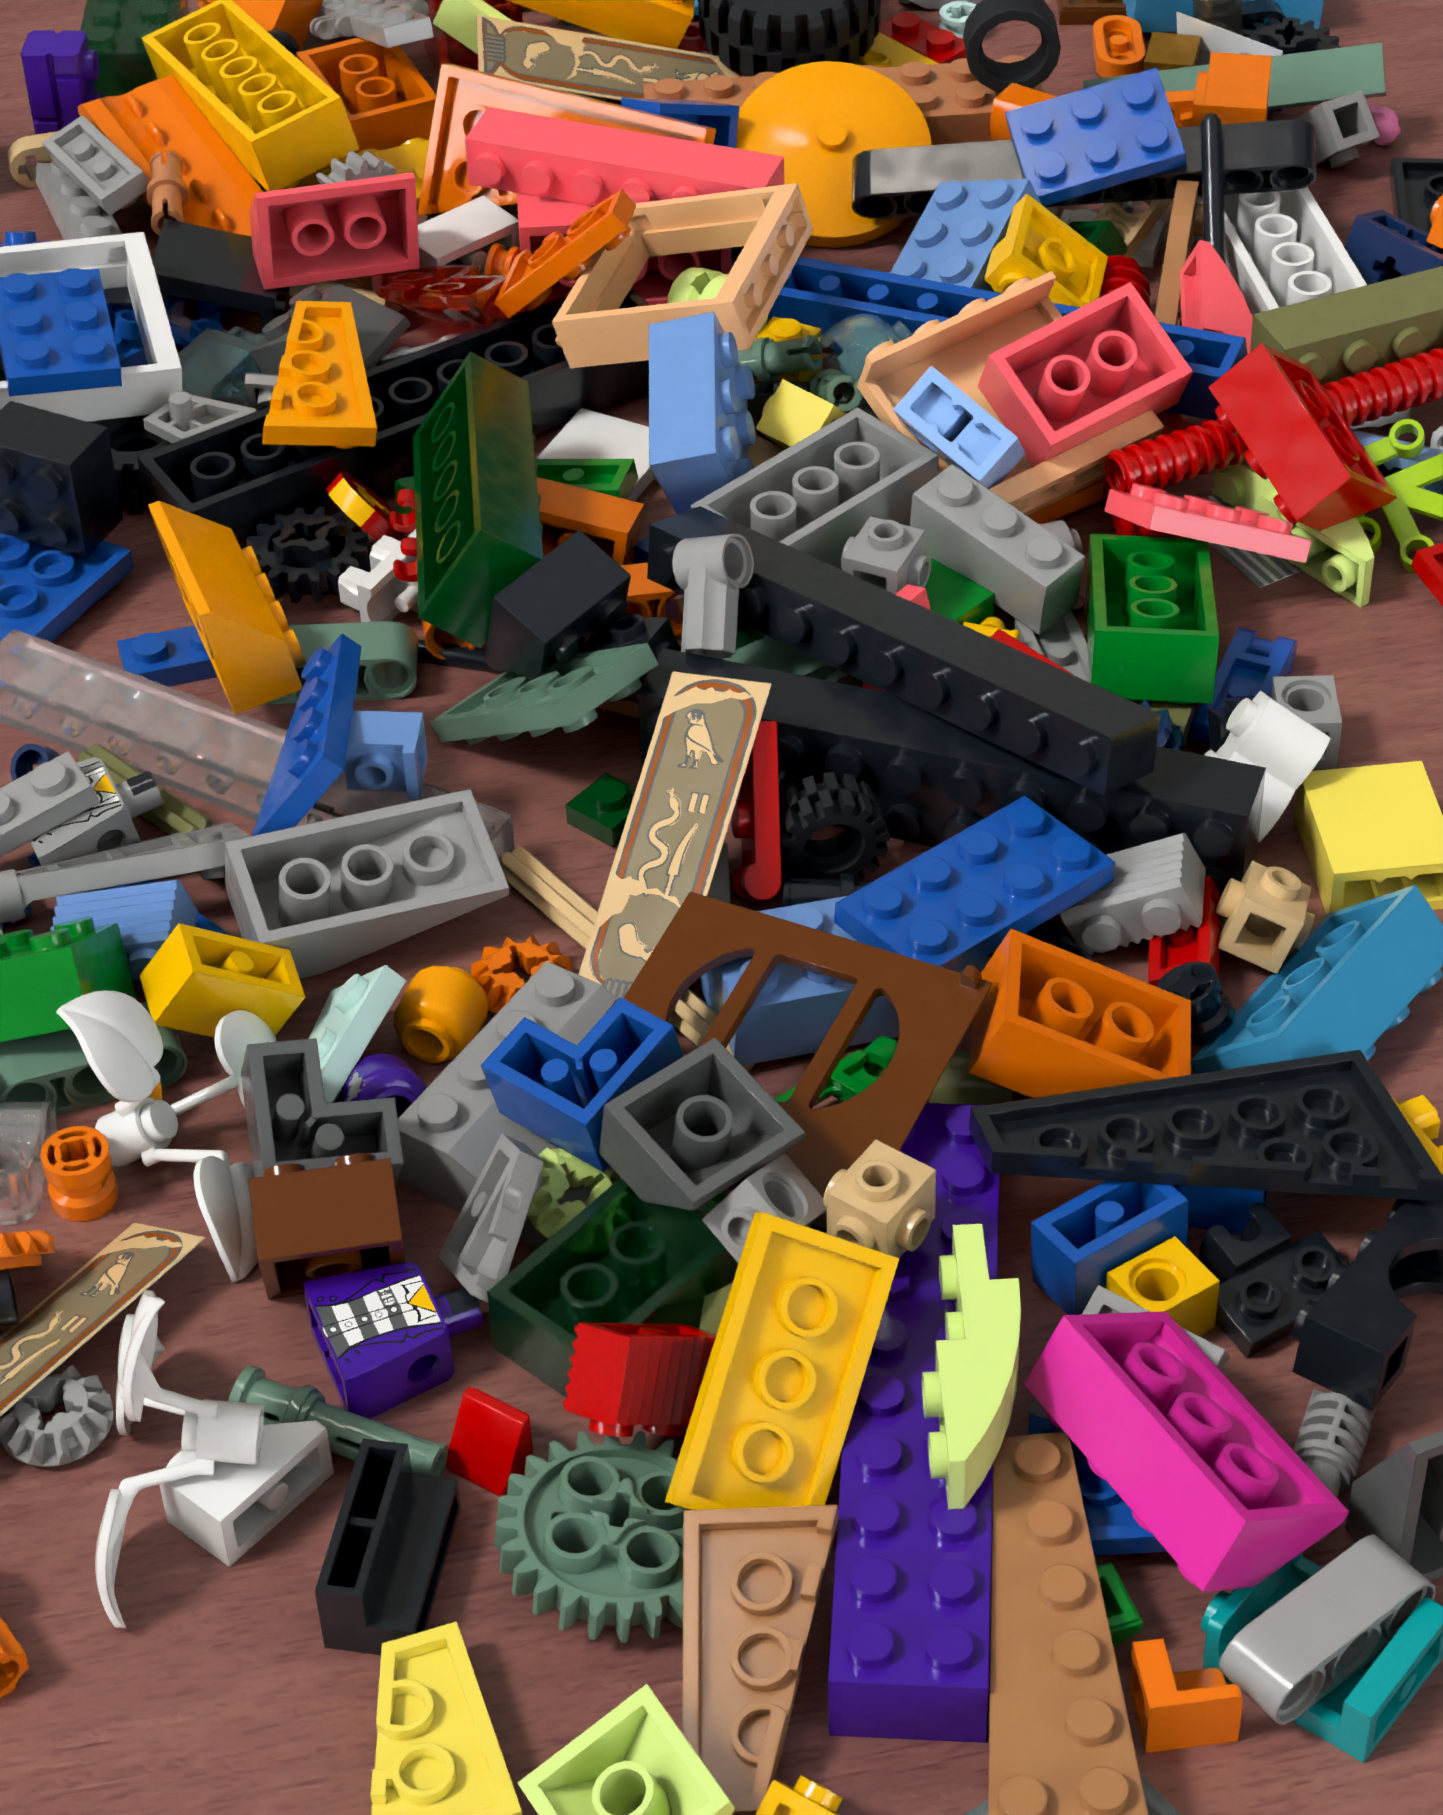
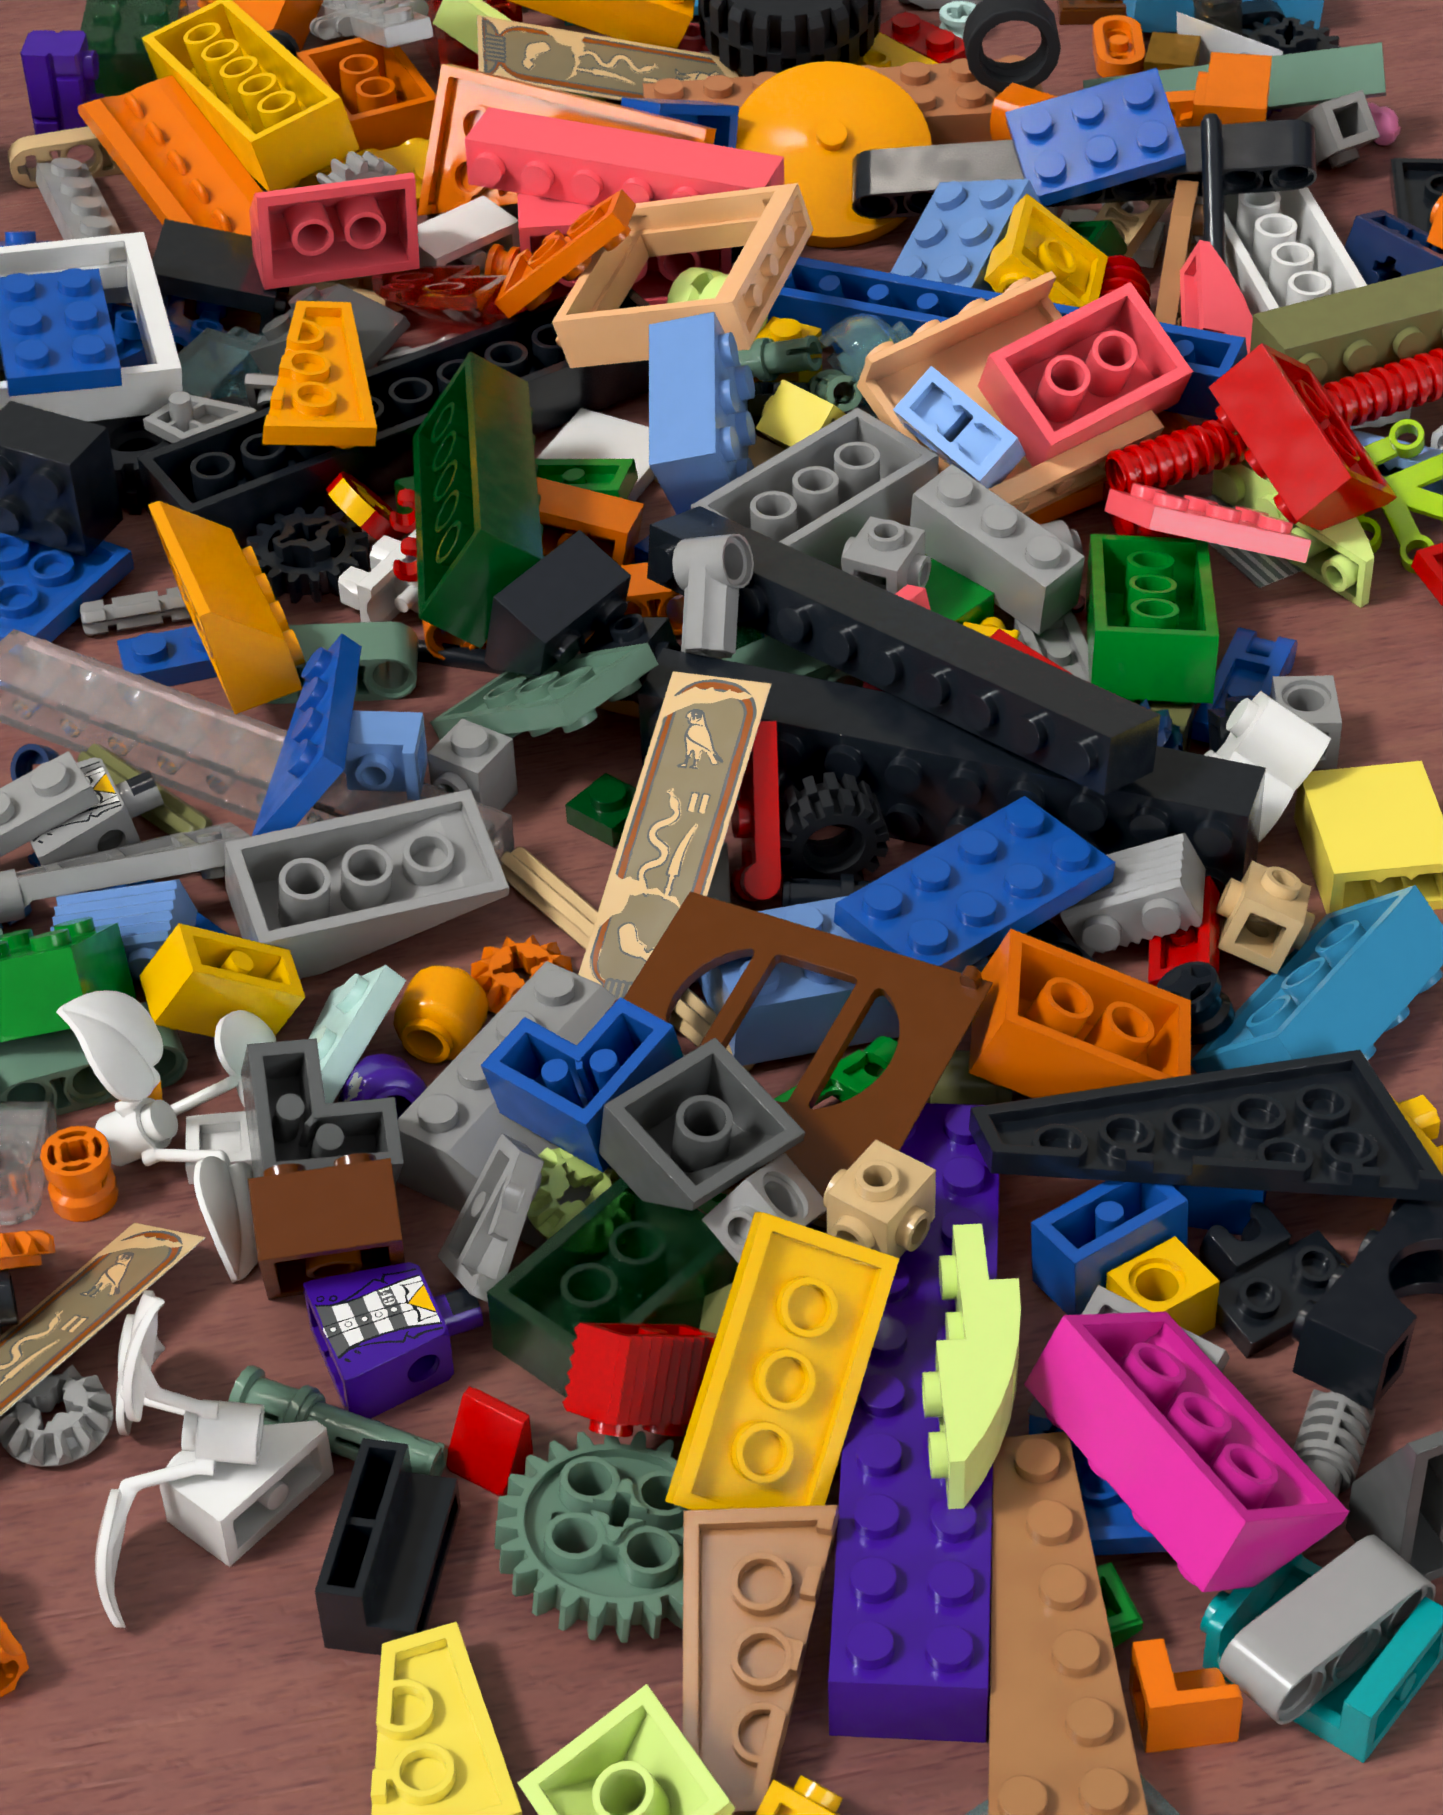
light grey plate [42,115,149,216] -> none
nougat pin [147,150,188,236] -> none
none -> light grey axle [80,587,191,636]
none -> white plate [185,1111,252,1184]
none -> light grey brick [427,719,518,827]

